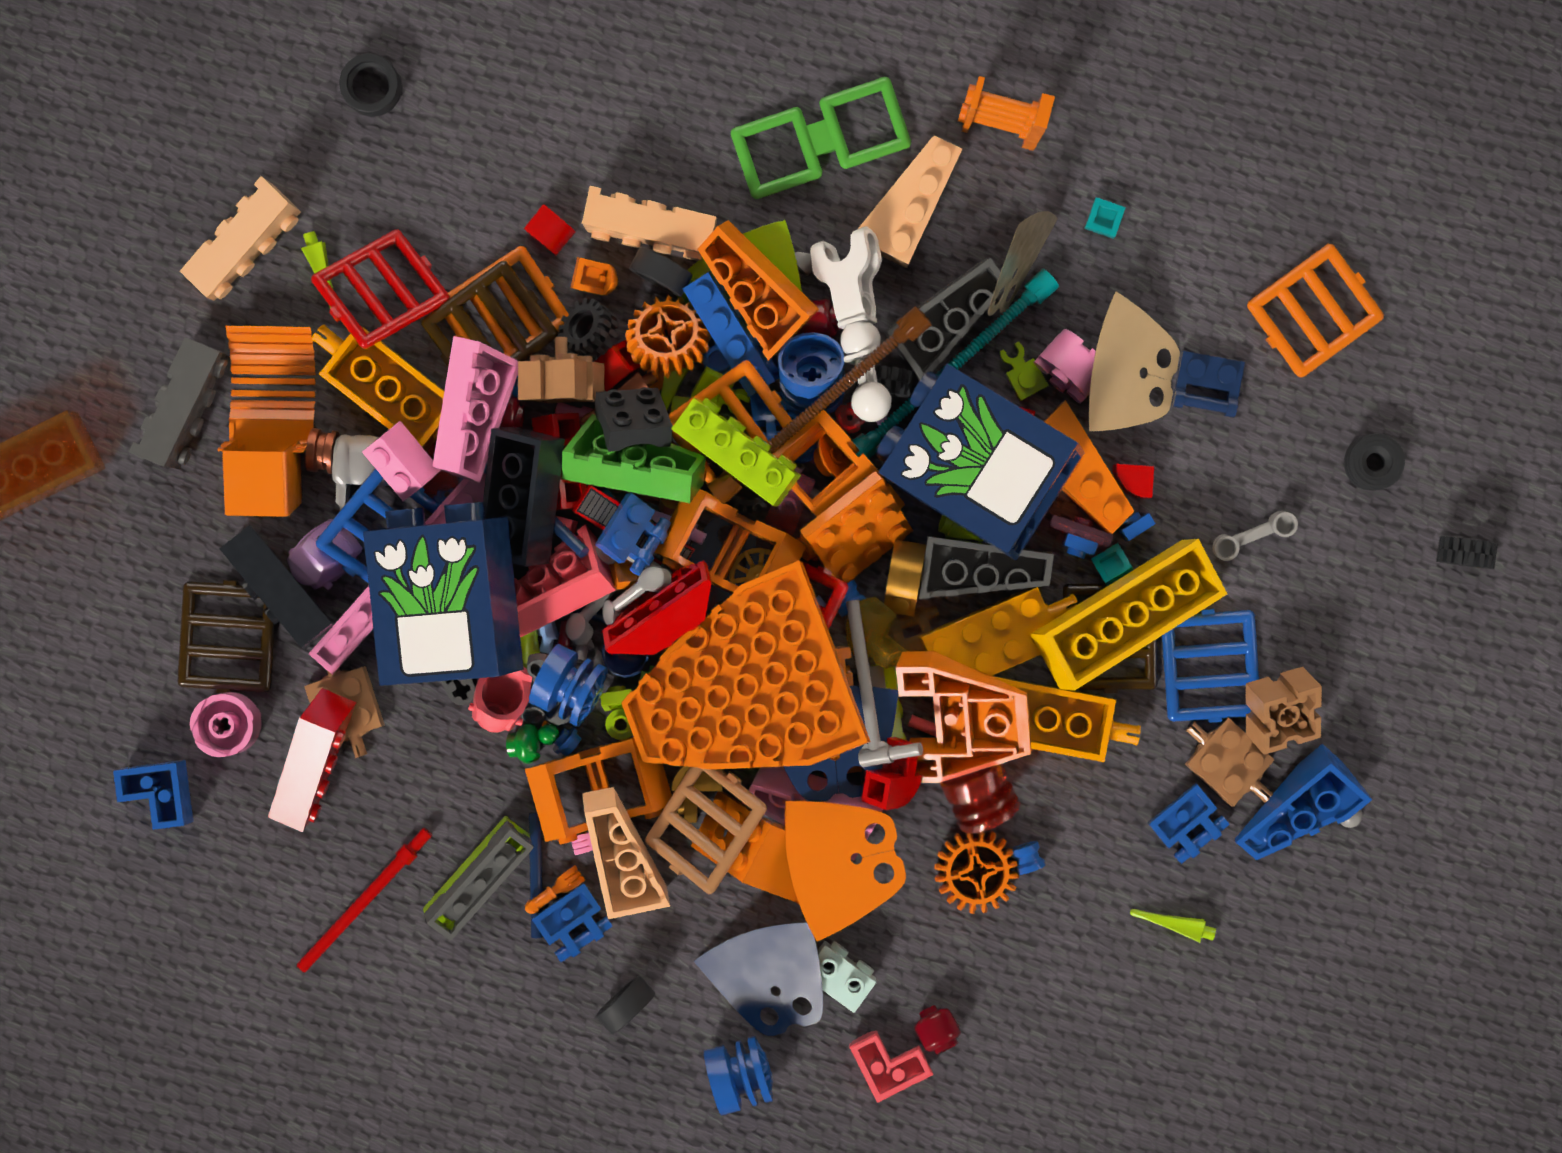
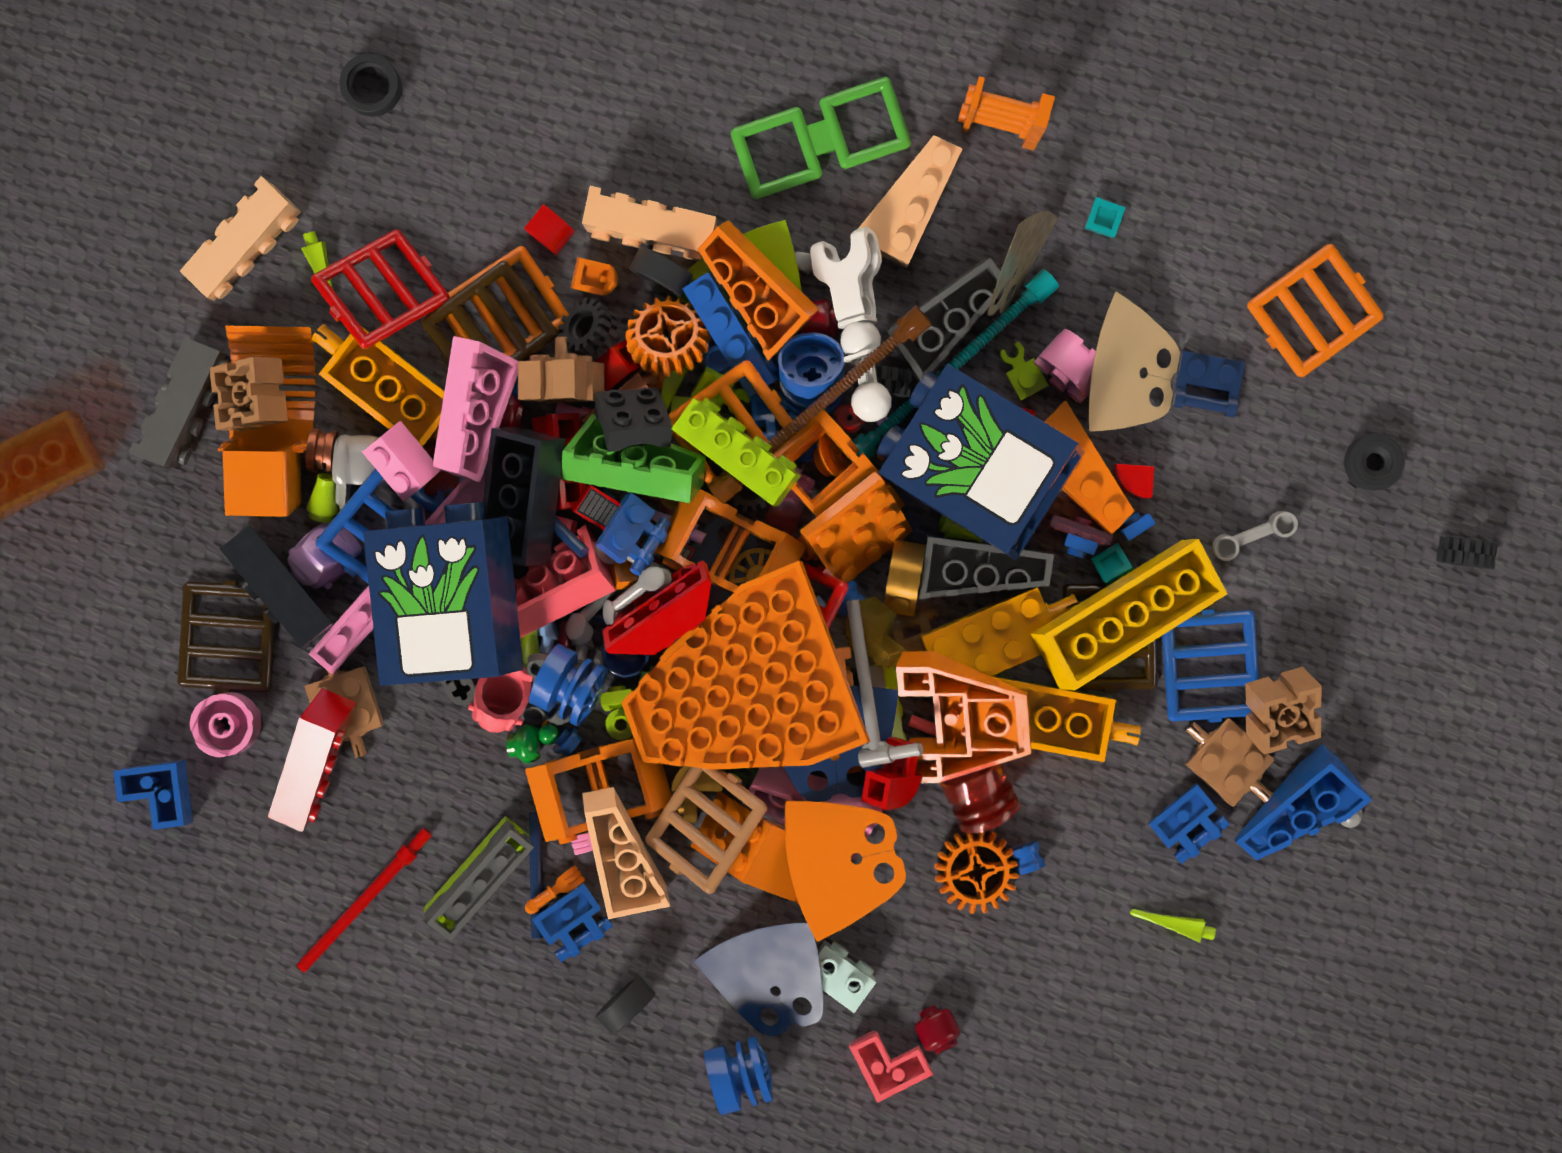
none -> medium nougat brick [210,357,288,431]
none -> lime cone [306,473,338,522]

